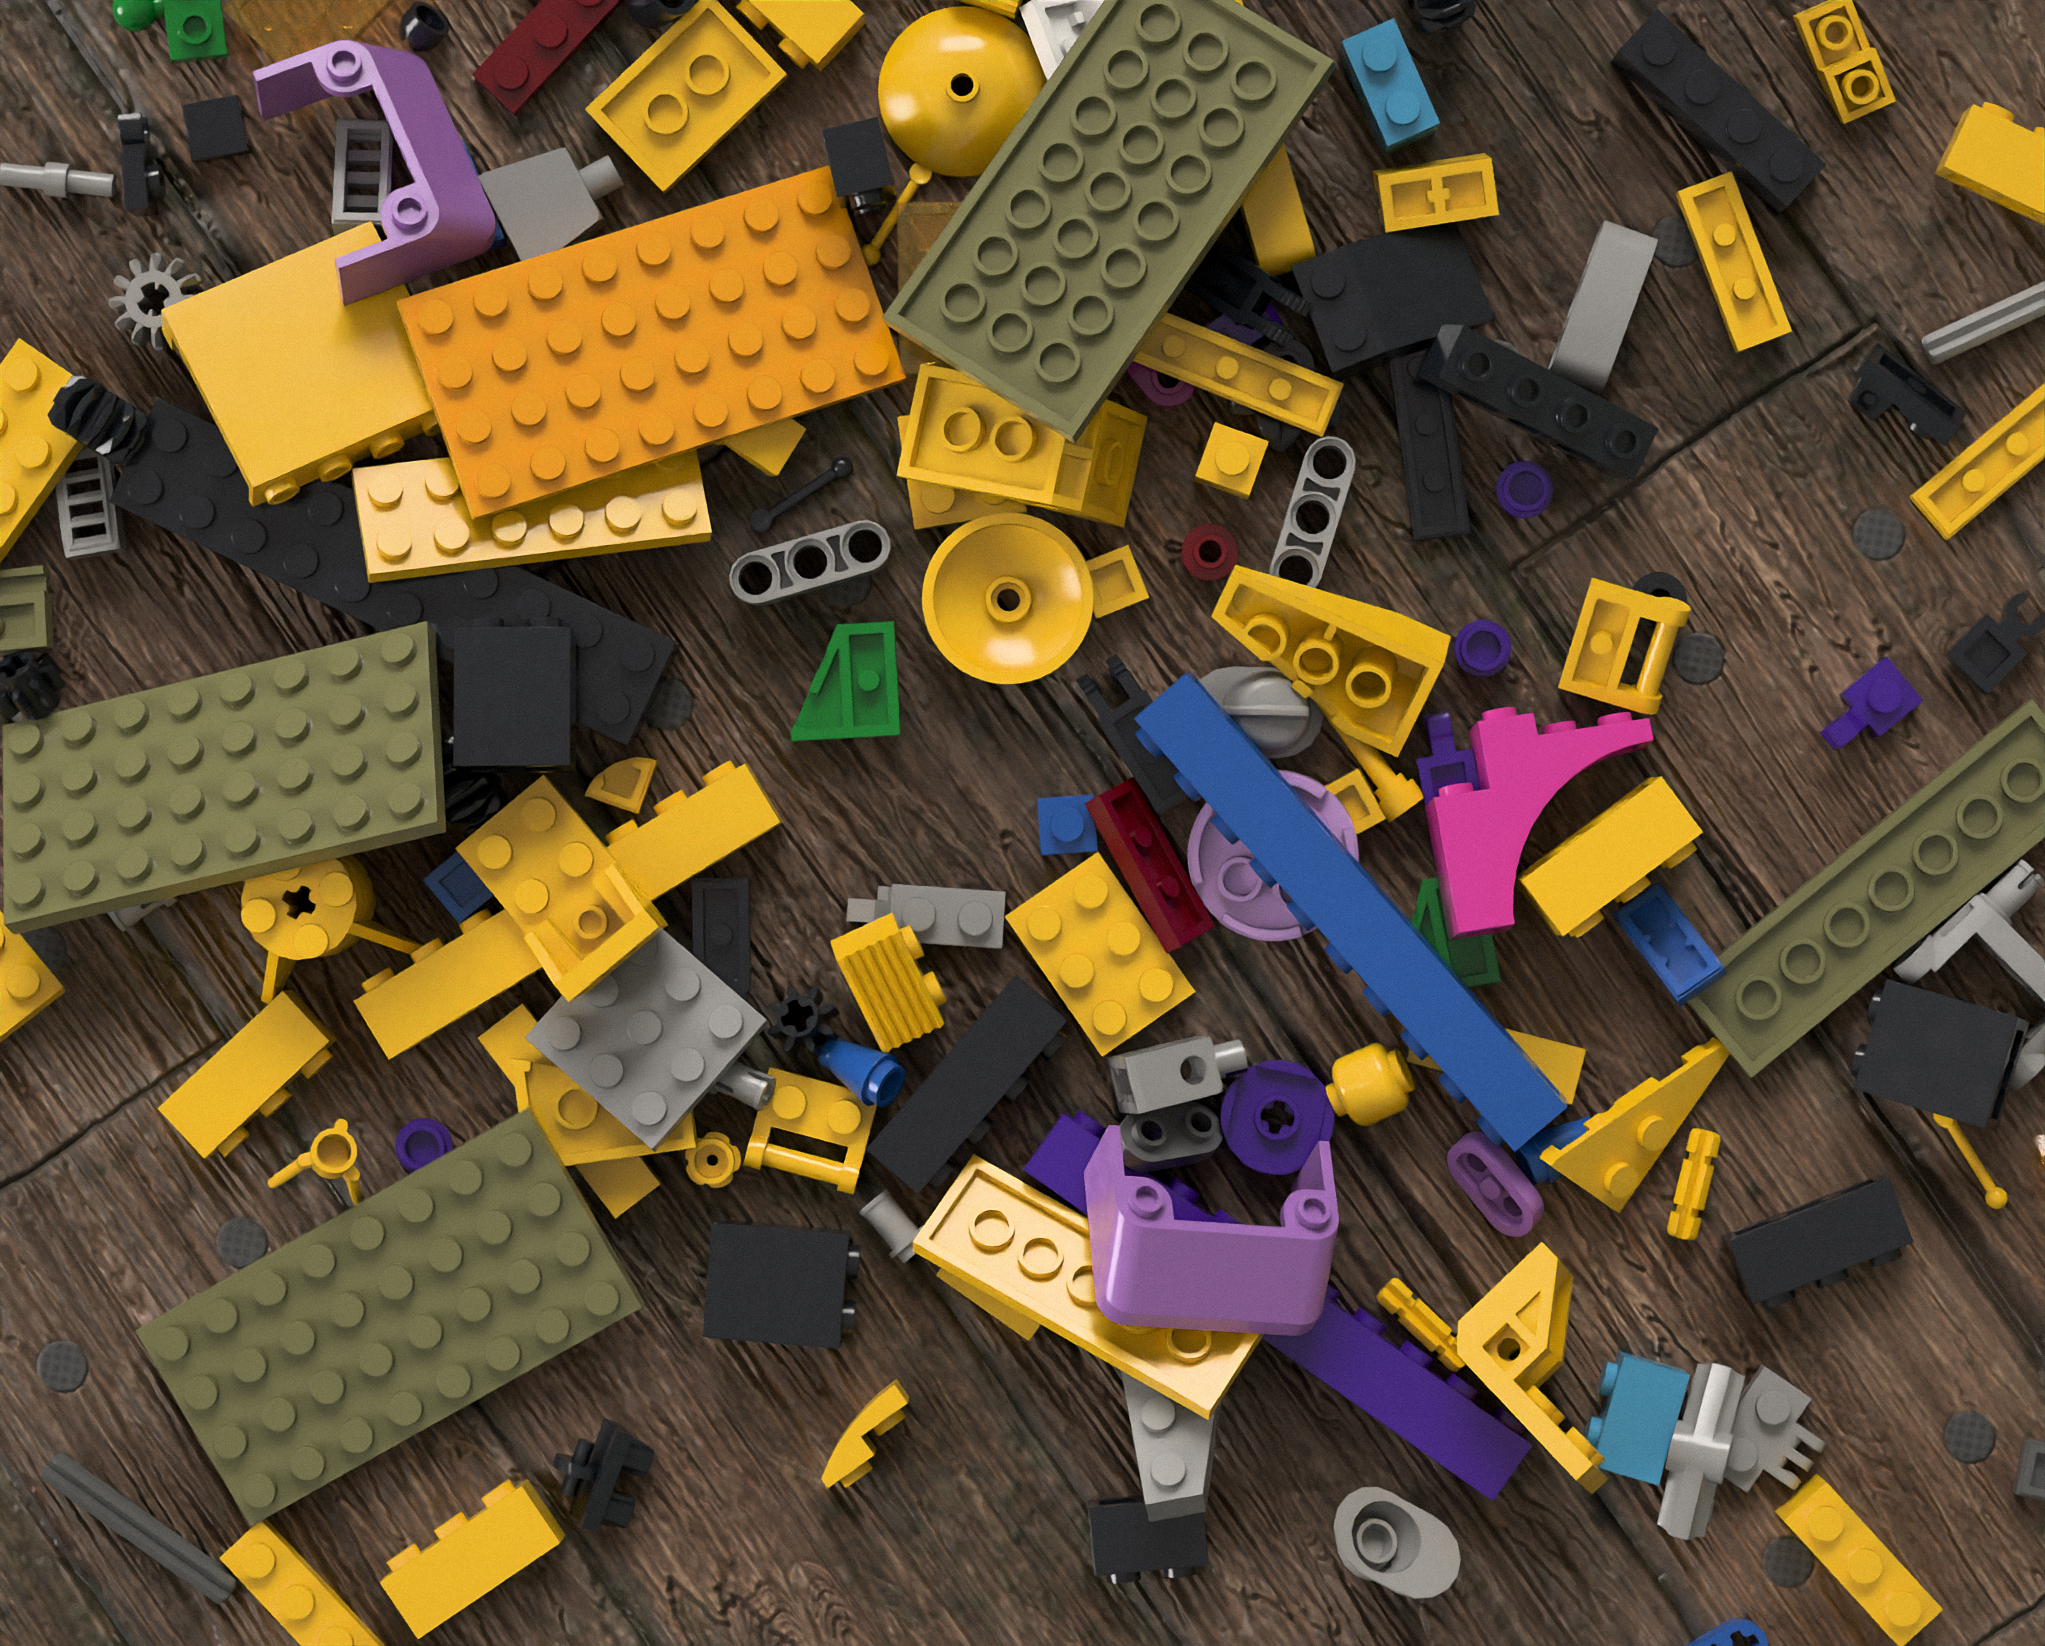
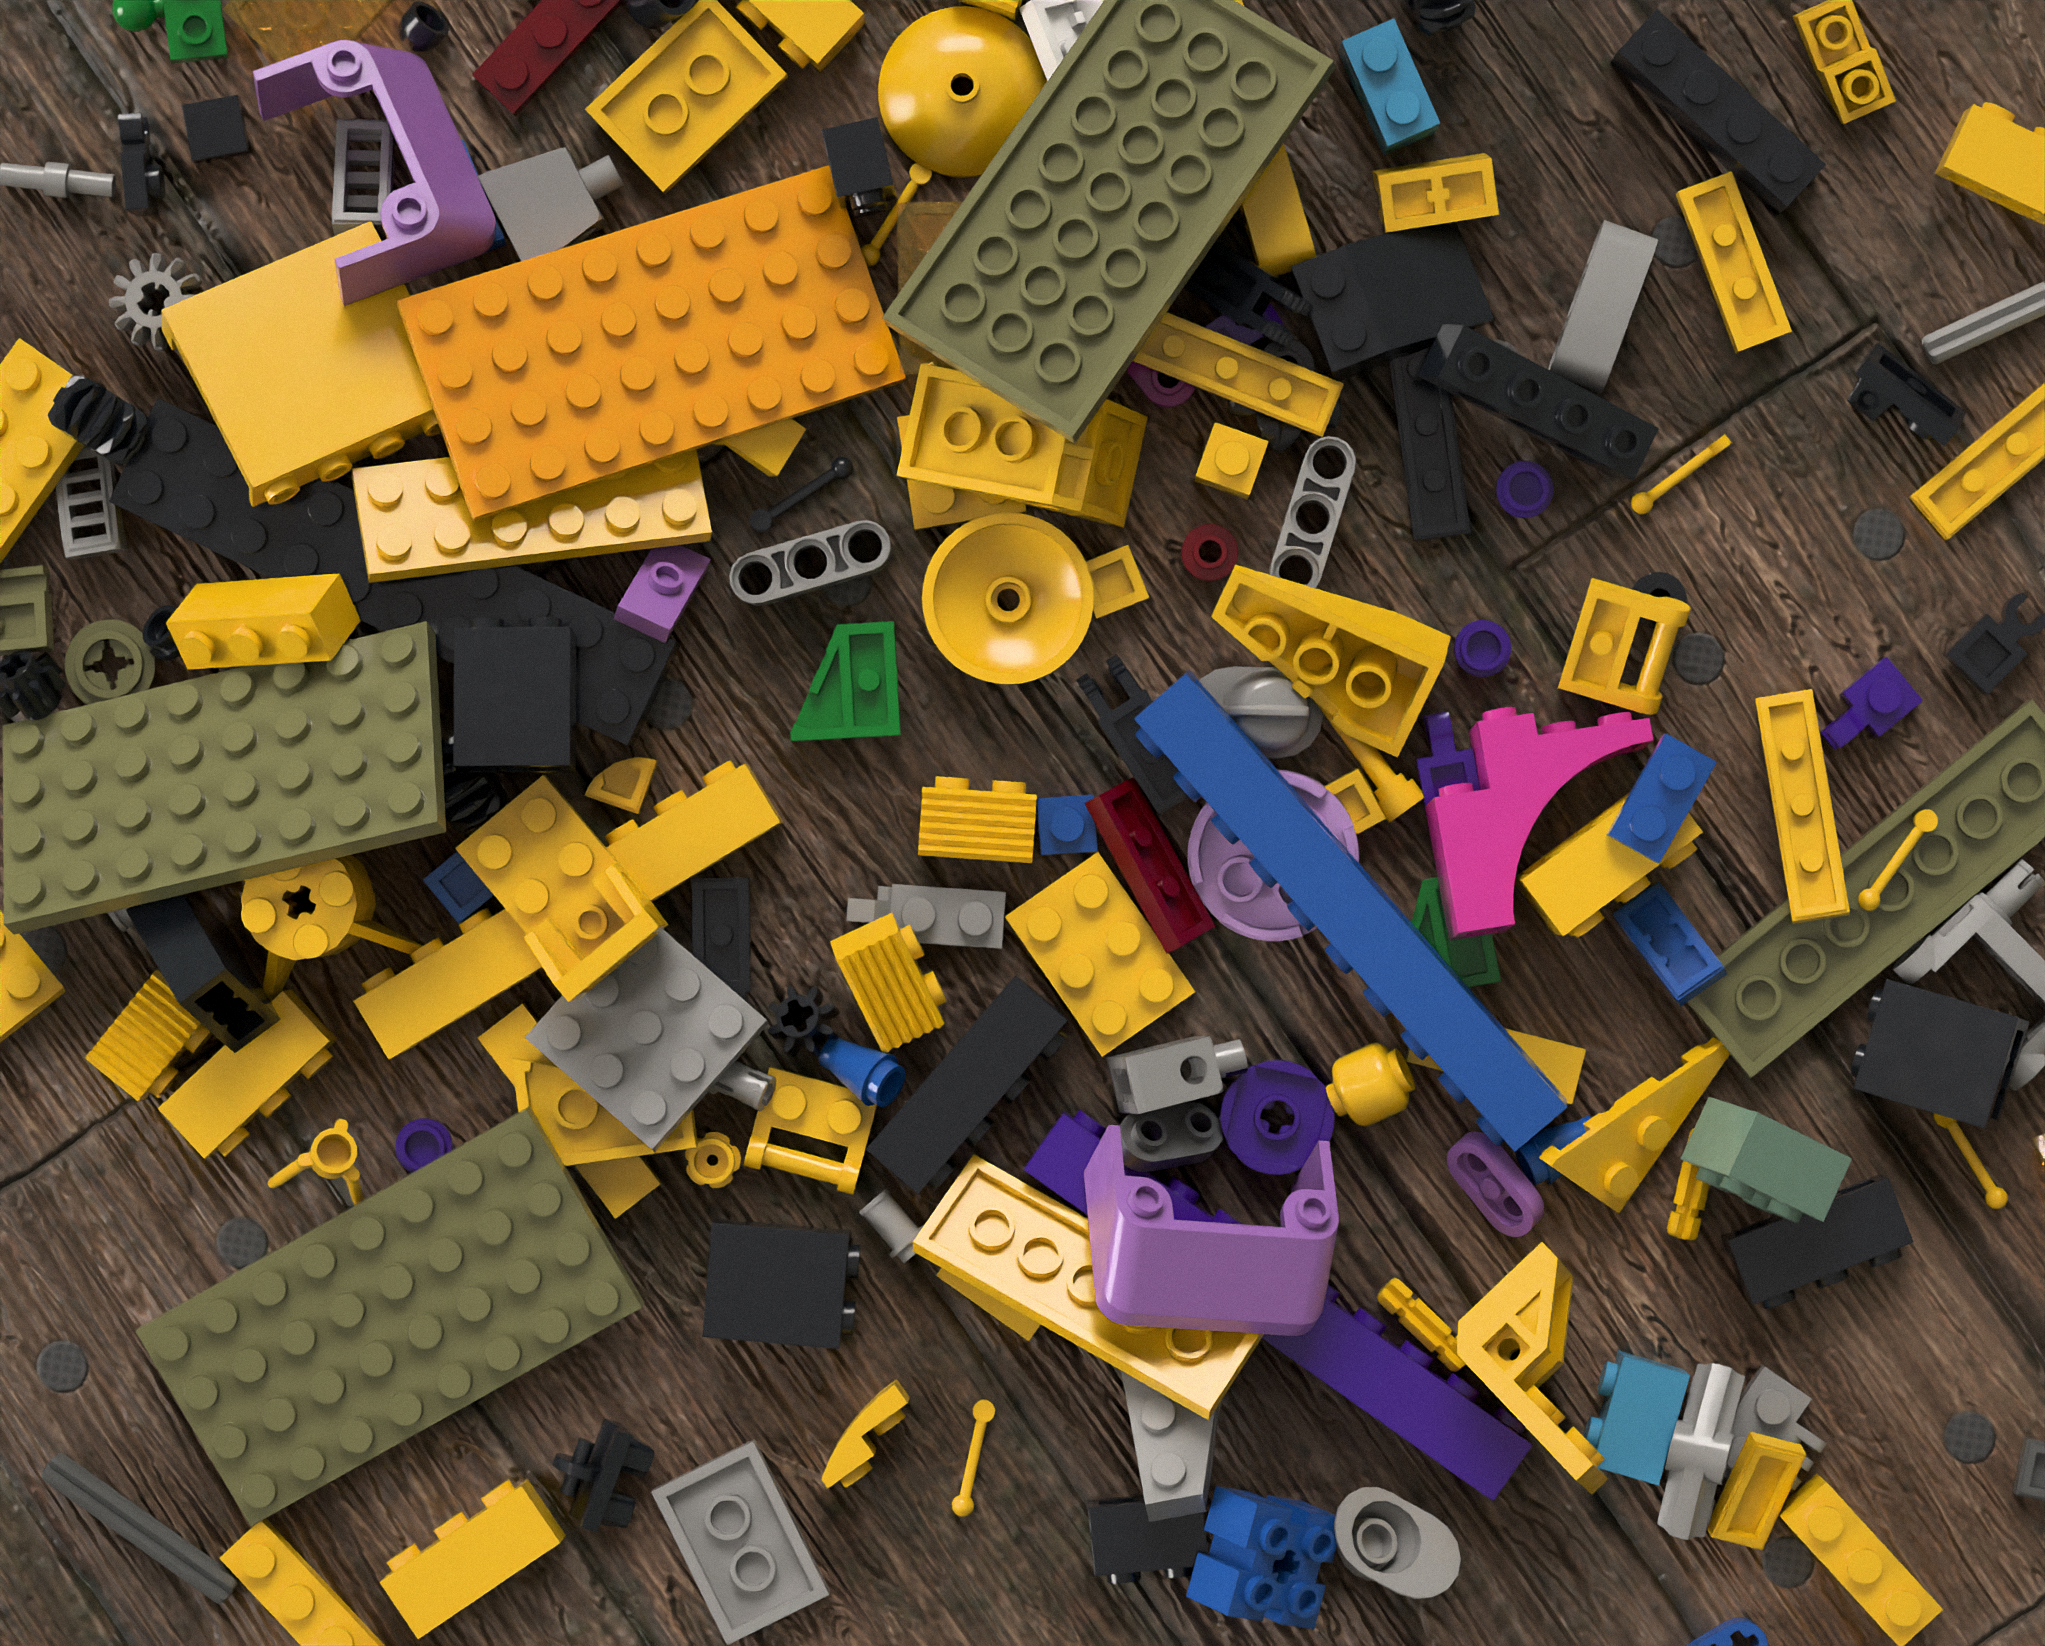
none -> olive gear [65,619,157,704]
none -> yellow brick [85,969,212,1101]
none -> black brick [126,893,281,1053]
none -> black plate [143,605,181,661]
none -> yellow brick [166,573,361,670]
none -> medium lavender plate [613,545,711,643]
none -> light grey plate [651,1439,830,1645]
none -> yellow brick [918,776,1037,863]
none -> yellow hinge [952,1399,995,1517]
none -> blue brick [1186,1486,1337,1629]
none -> blue plate [1606,733,1717,863]
none -> yellow hinge [1631,434,1732,514]
none -> sand green brick [1680,1097,1852,1224]
none -> yellow tile [1707,1431,1806,1550]
none -> yellow tile [1755,689,1850,924]
none -> yellow hinge [1858,809,1938,911]

